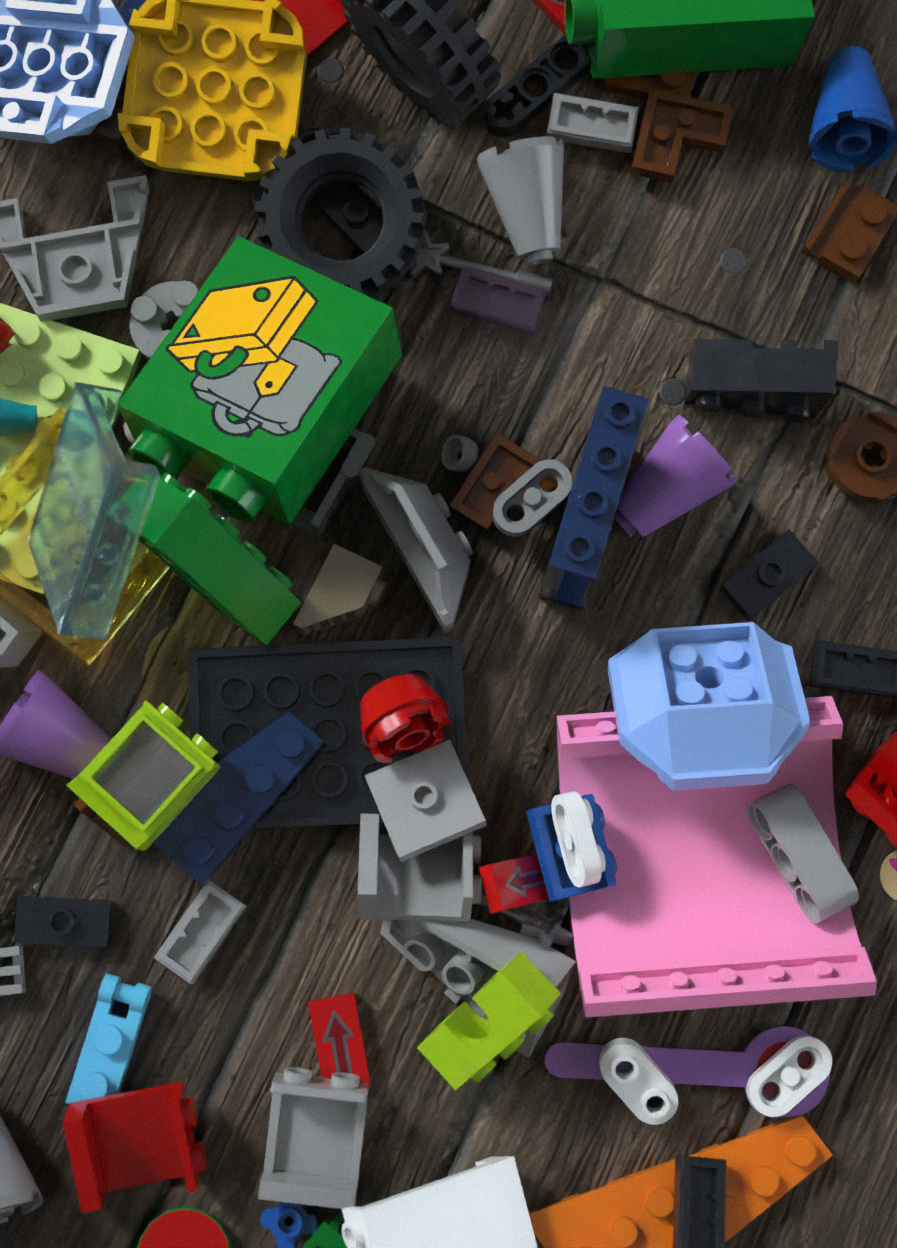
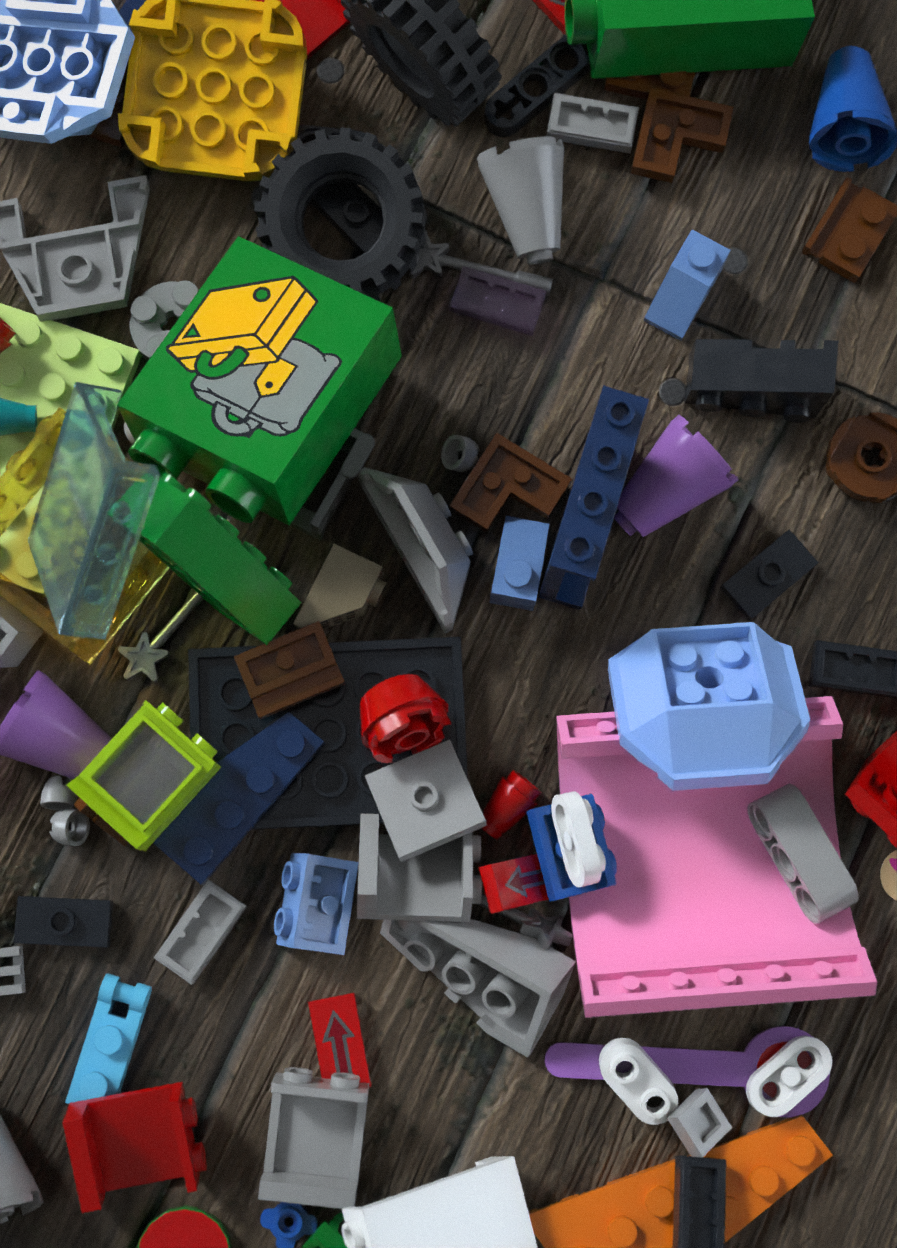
lime arch [417,951,561,1090] -> none
light grey plate [493,459,572,537] -> none
none -> light grey hinge [40,775,79,811]
none -> light grey hinge [49,808,90,846]
none -> flat silver piece [118,592,203,682]
none -> reddish brown plate [234,621,345,720]
none -> medium blue bracket [274,853,359,955]
none -> red cone [482,770,542,840]
none -> medium blue slope [489,516,549,611]
none -> medium blue slope [643,230,731,341]
none -> light grey plate [667,1088,732,1157]

